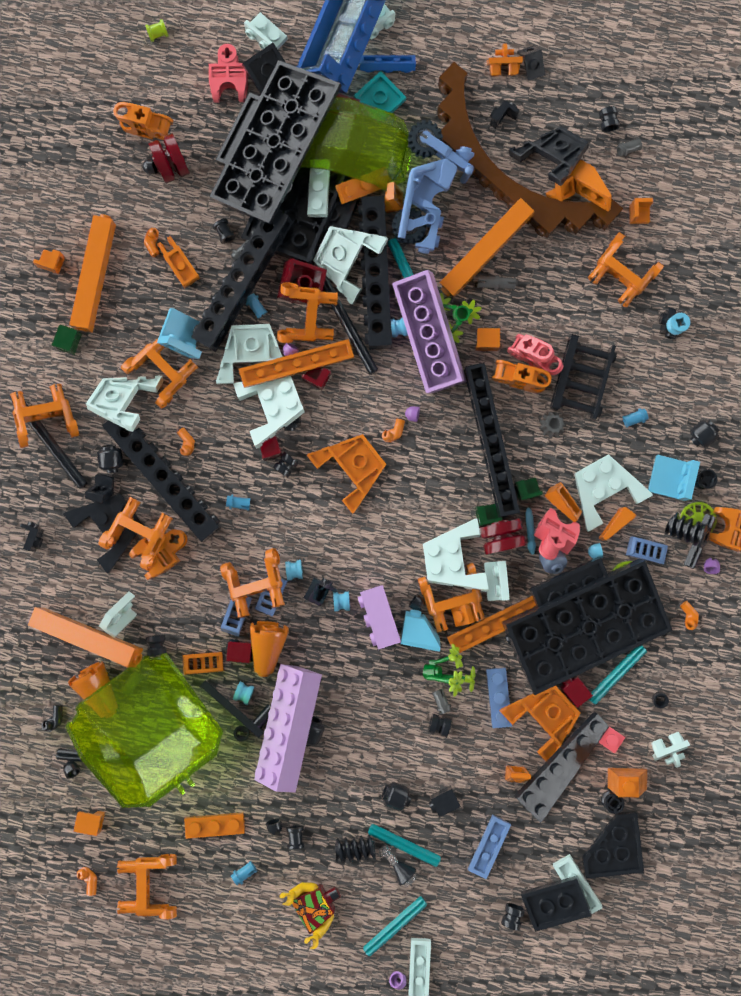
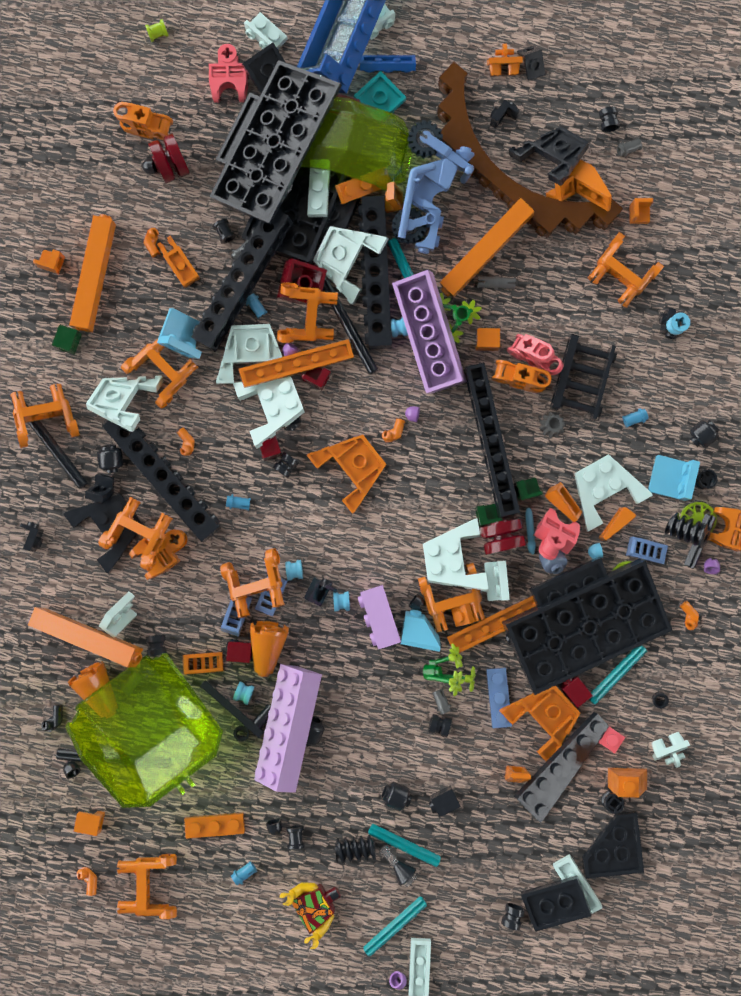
medium blue plate [468,814,511,879] -> none

